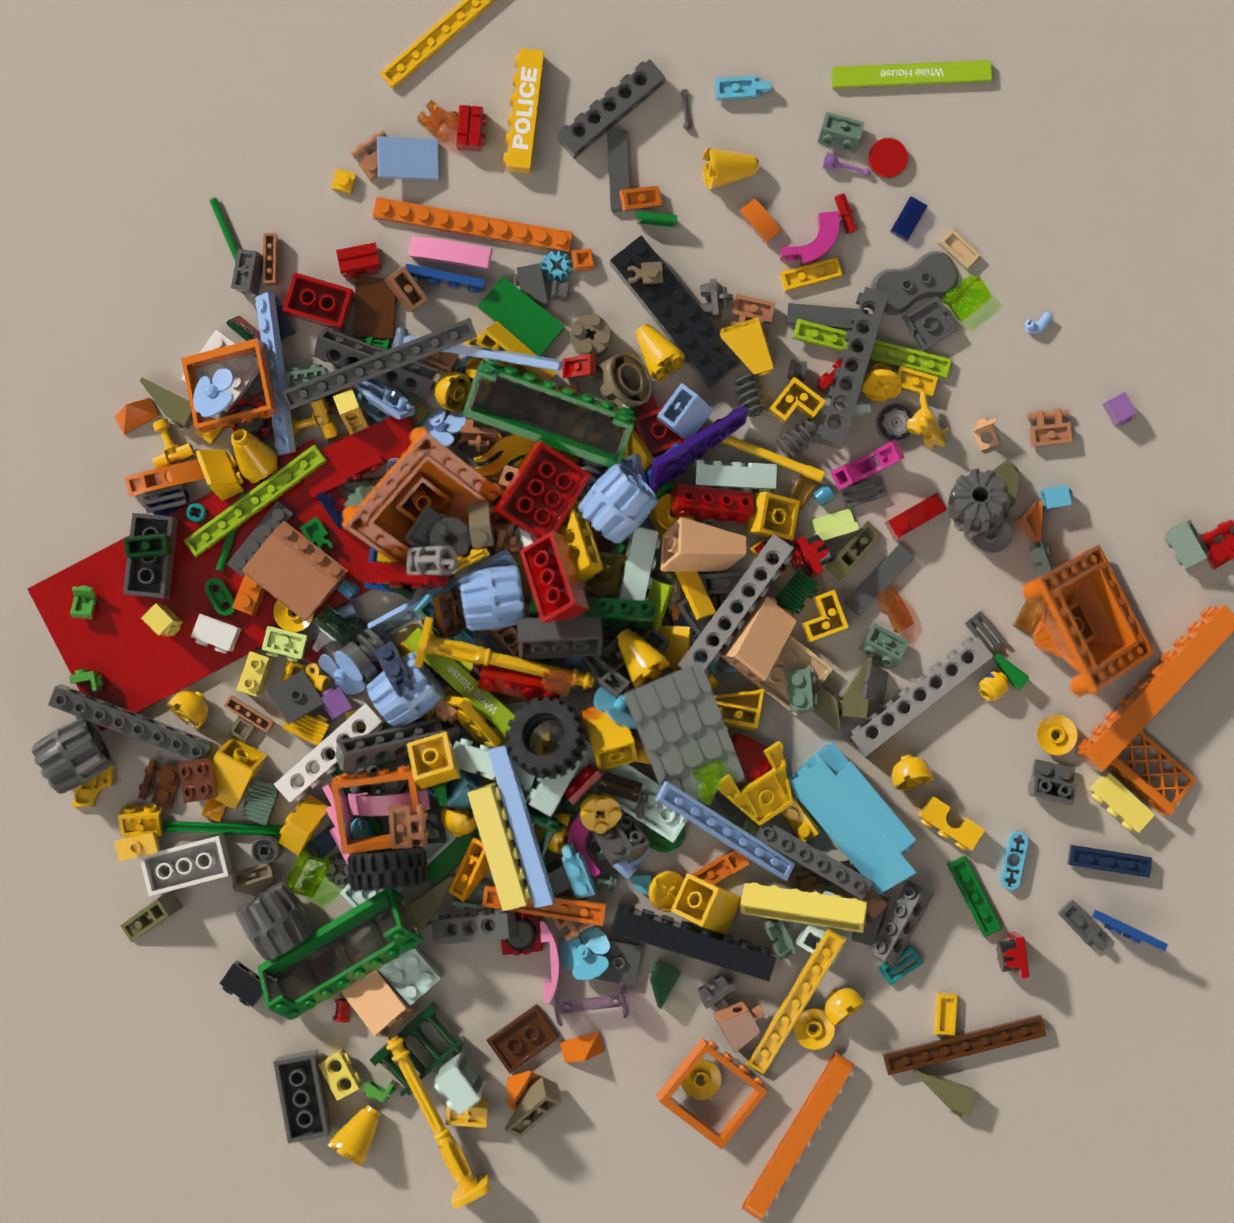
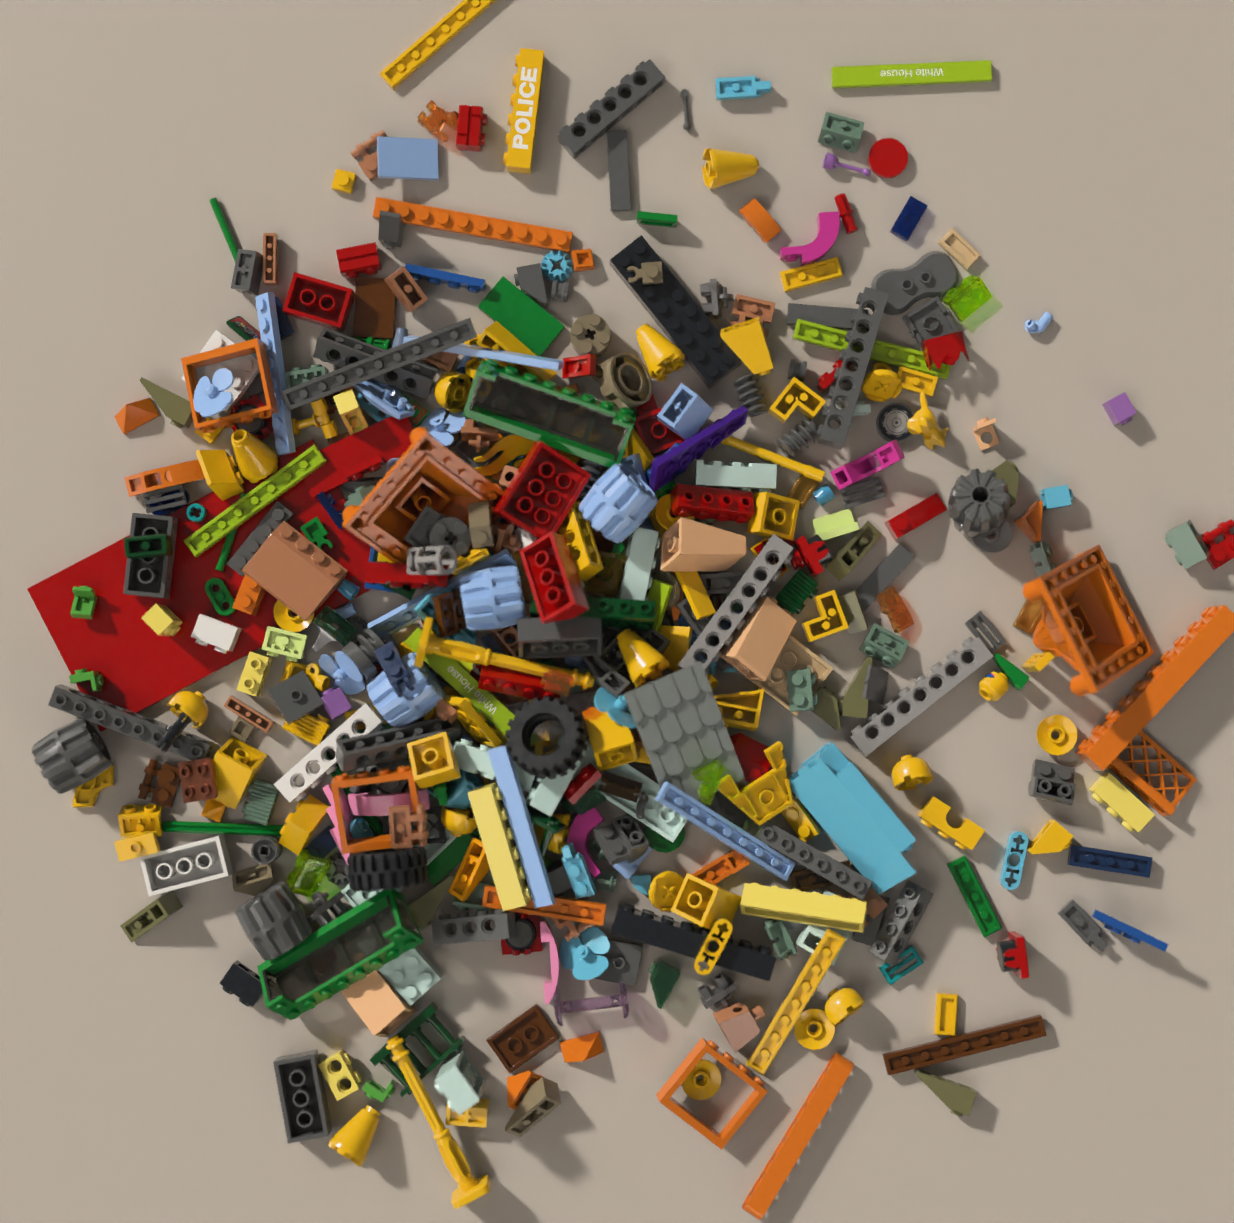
yellow bar [152,418,196,469] -> none
red tile [303,640,324,665] -> none
red bush [332,998,351,1023] -> none
bright pink slope [408,236,493,269] -> none
yellow plate [580,793,622,834] -> none
orange plate [619,186,662,212] -> none
nougat plate [1027,408,1073,447] -> none
none -> black pin [156,713,192,752]
none -> flat silver hips [308,891,347,927]
none -> dark grey slope [378,210,405,249]
none -> yellow beam [694,918,733,975]
none -> olive tile [837,590,869,634]
none -> red piece [921,331,970,371]
none -> yellow tile [1022,652,1054,672]
none -> yellow slope [1026,819,1074,854]

